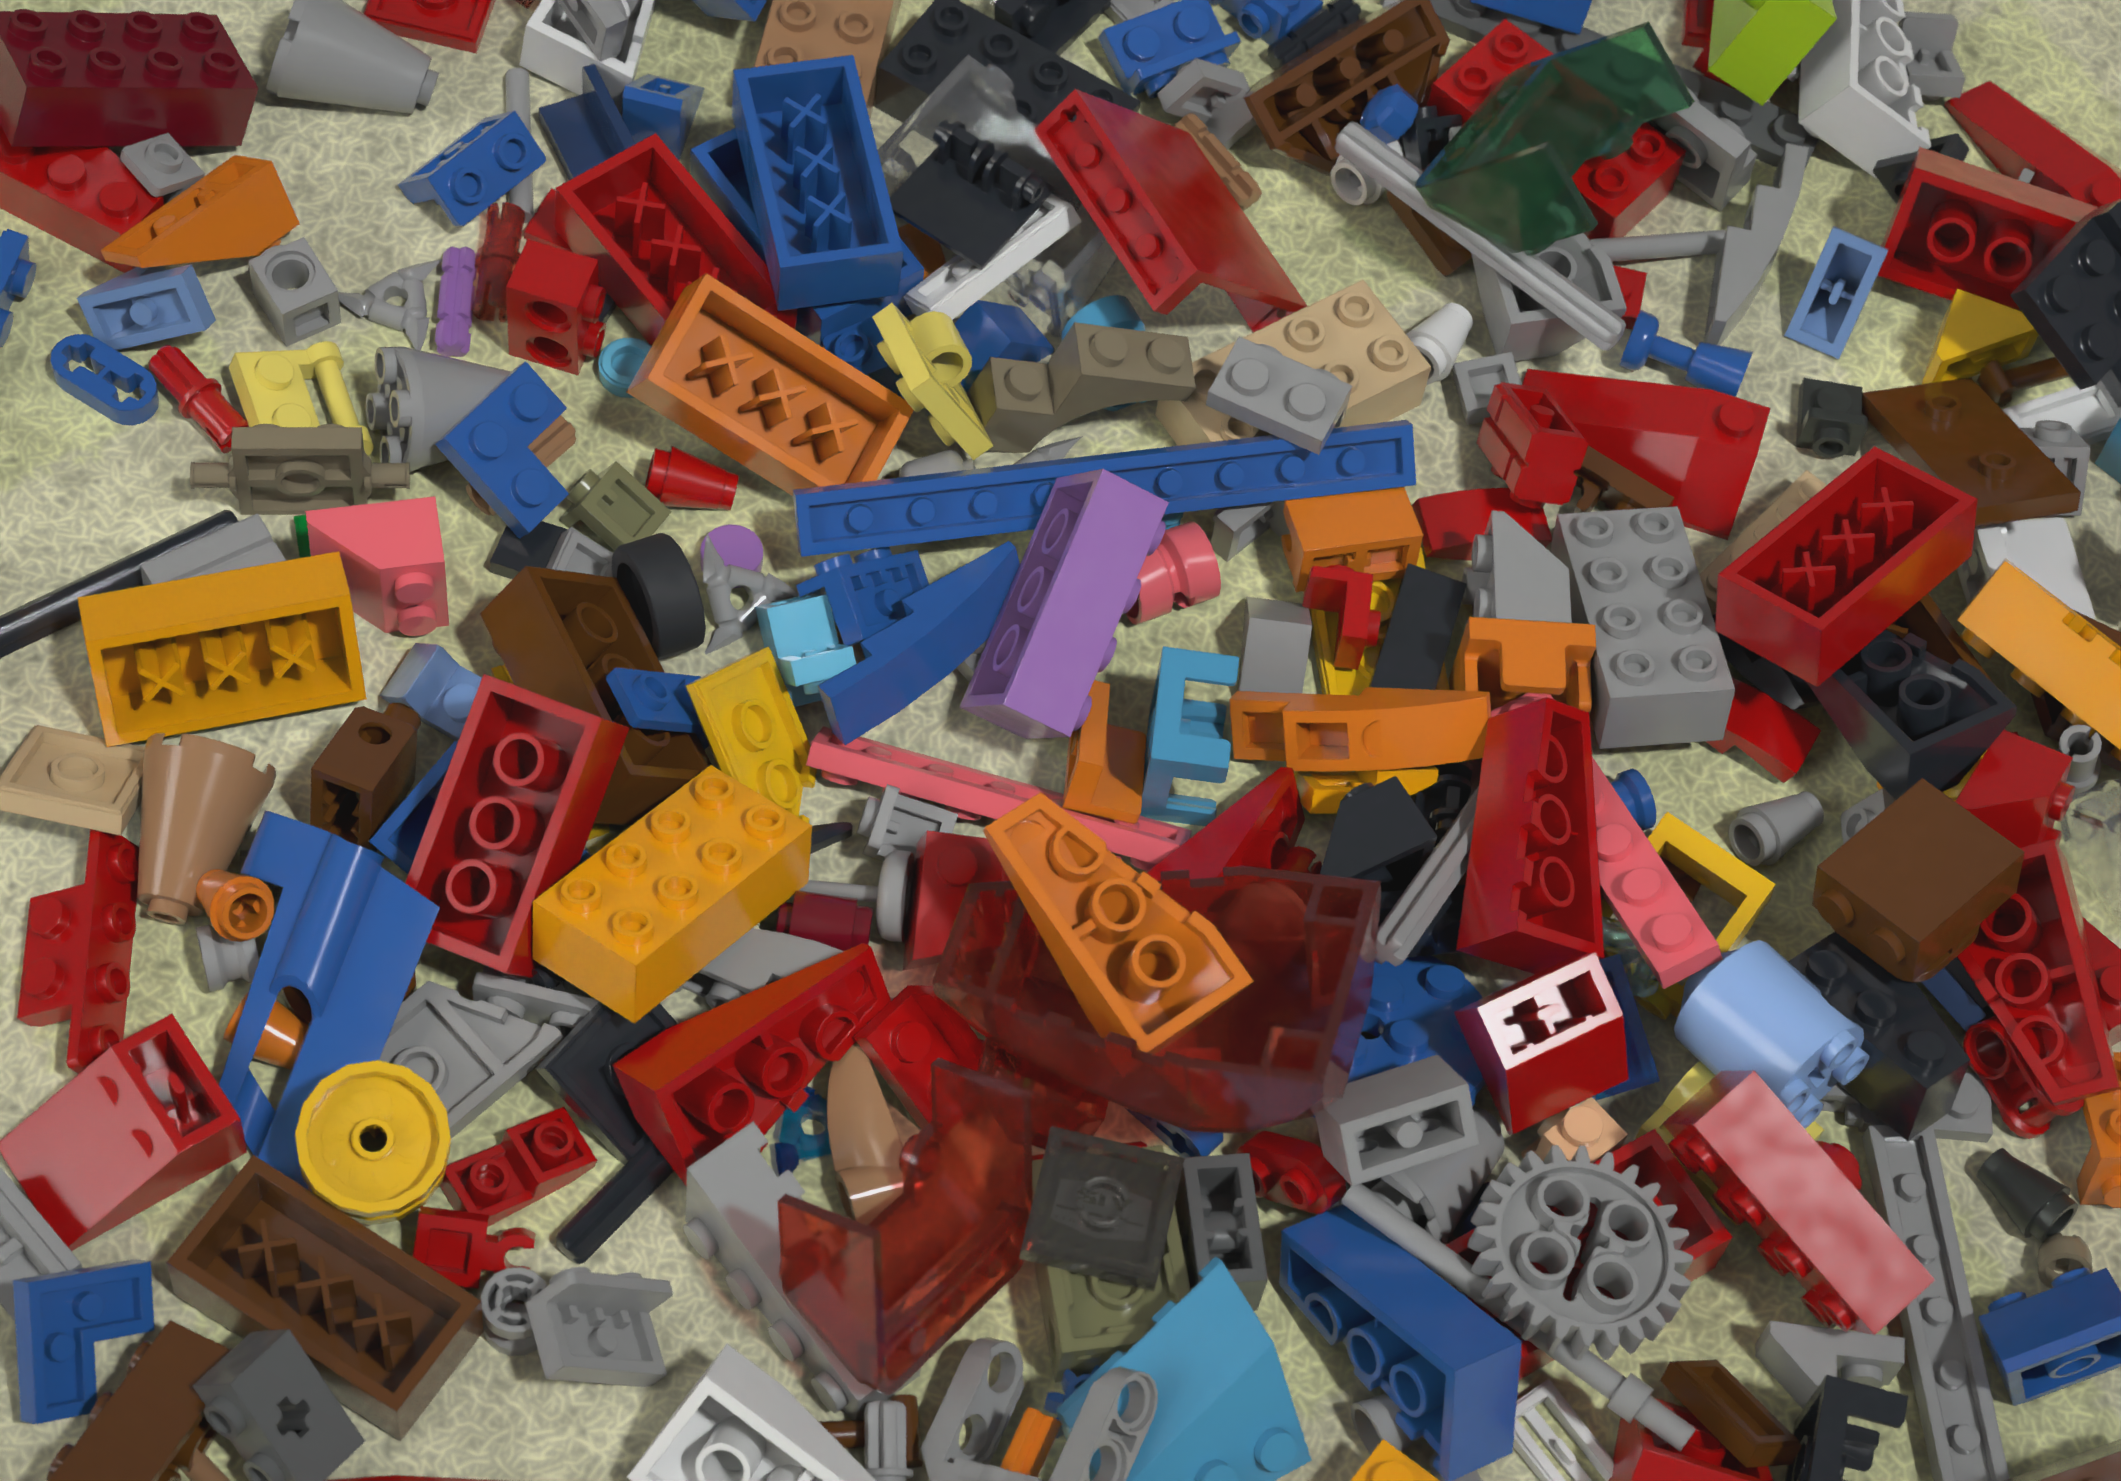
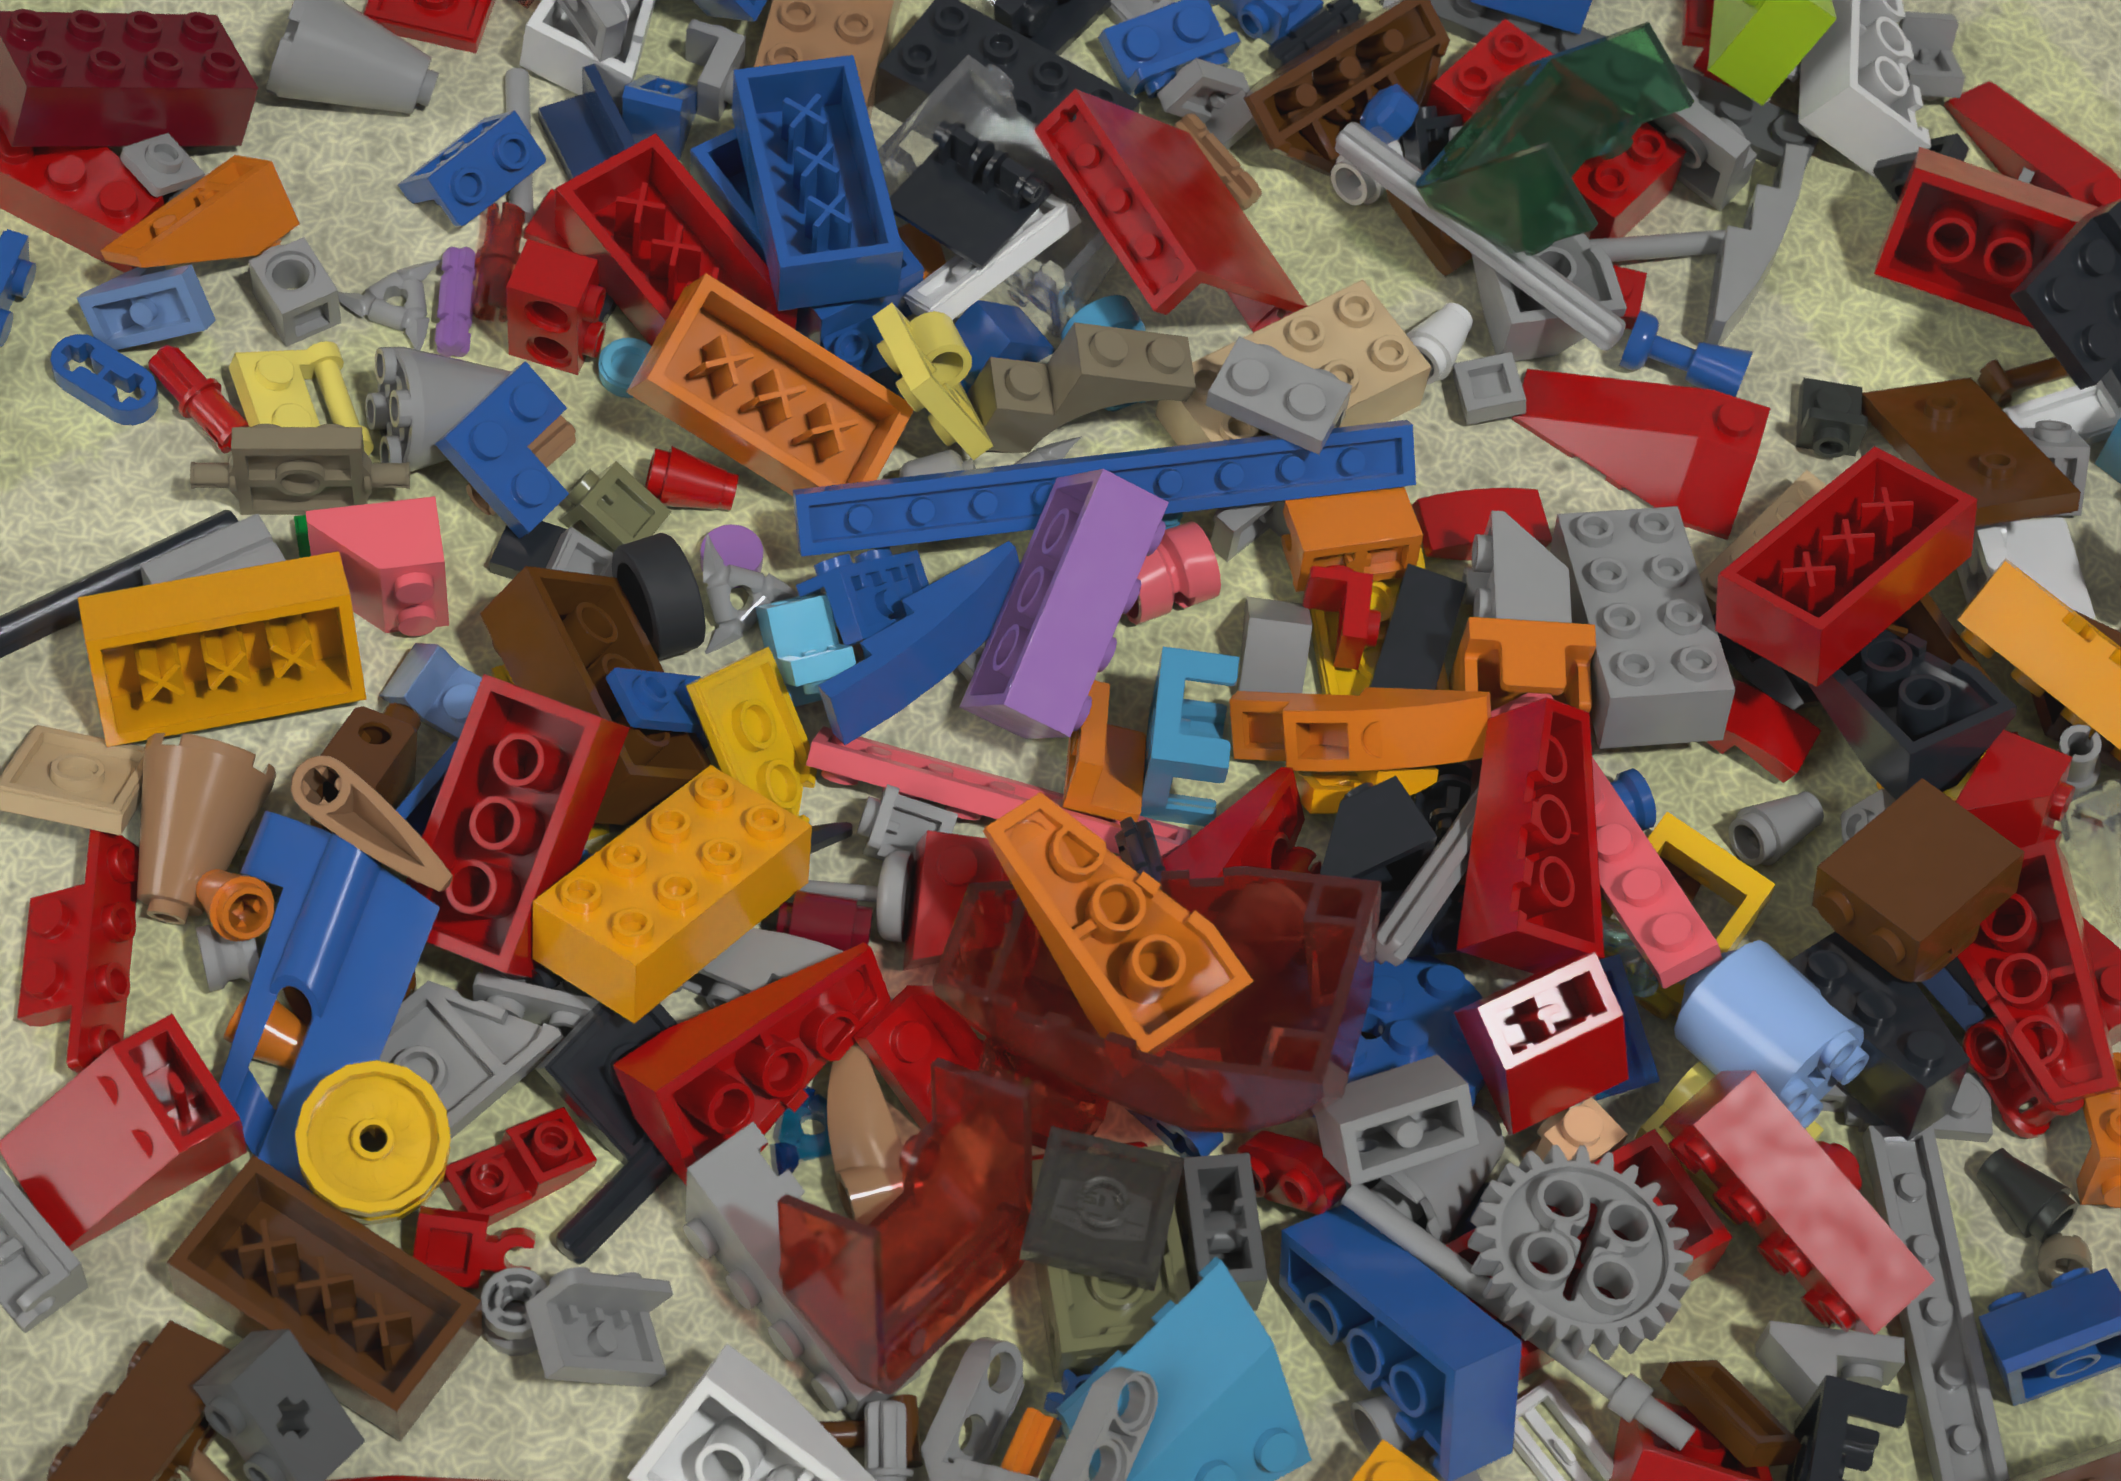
blue plate [13,1259,155,1424] -> none
red brick [1476,382,1589,508] -> none
reddish brown plate [1574,446,1674,513] -> none
medium blue slope [1784,226,1889,359] -> none
yellow slope [1922,289,2039,384] -> none
none -> medium nougat piece [291,755,453,892]
none -> light grey bracket [686,19,746,122]
none -> black axle [1115,816,1172,895]

